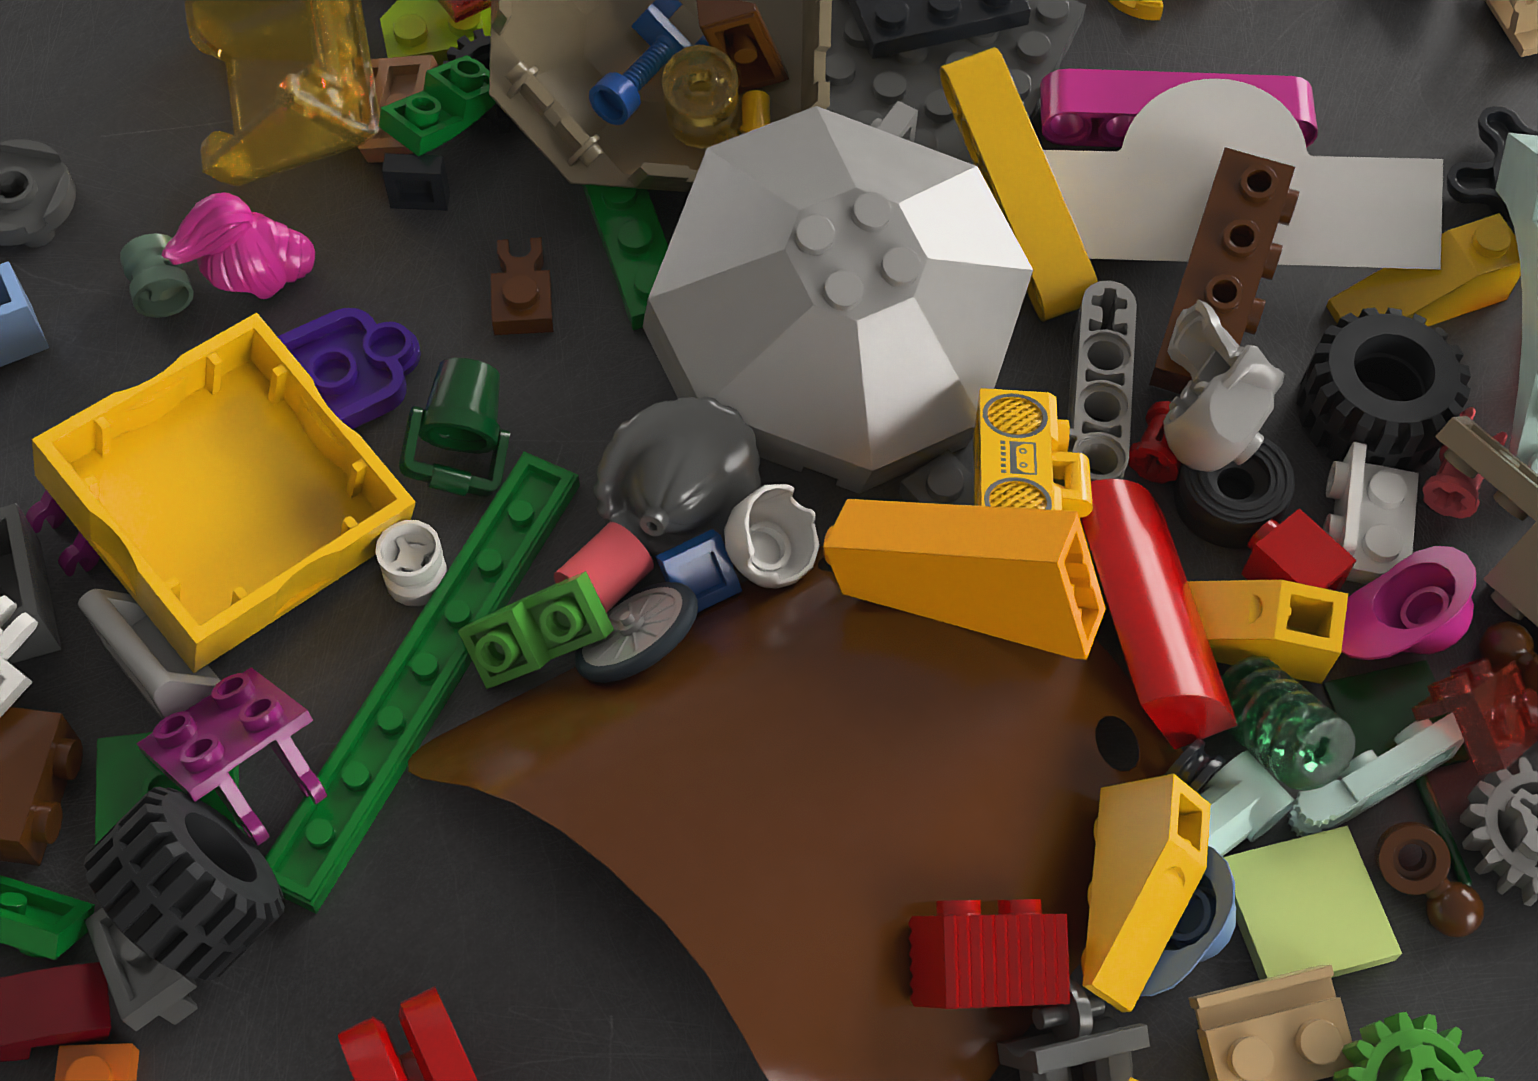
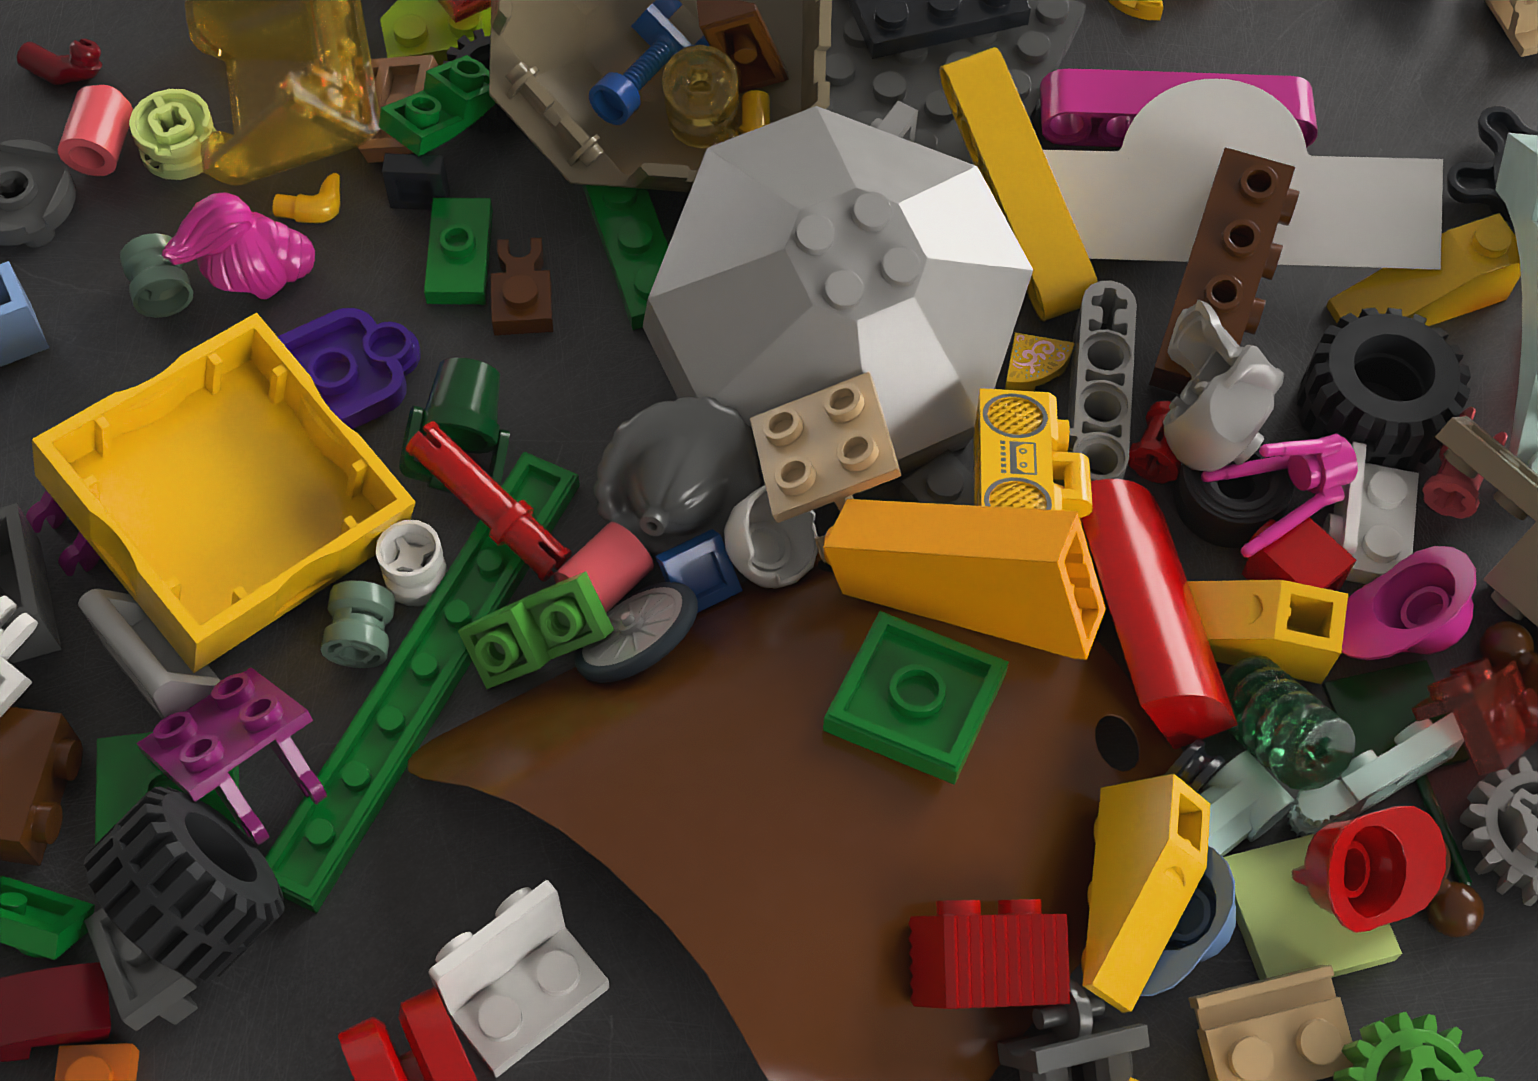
none -> dark red arm [16,39,103,85]
none -> coral brick [58,85,133,176]
none -> yellowish green wheel [129,89,220,180]
none -> yellow animal [273,173,340,223]
none -> sand green wheel [320,580,396,668]
none -> red pin [405,421,572,582]
none -> green plate [424,198,493,305]
none -> white bracket [428,880,610,1078]
none -> tan plate [750,371,901,563]
none -> green tile [823,611,1009,785]
none -> yellow tile [1005,332,1074,391]
none -> dark pink plant [1201,434,1358,557]
none -> red piece [1292,806,1446,933]

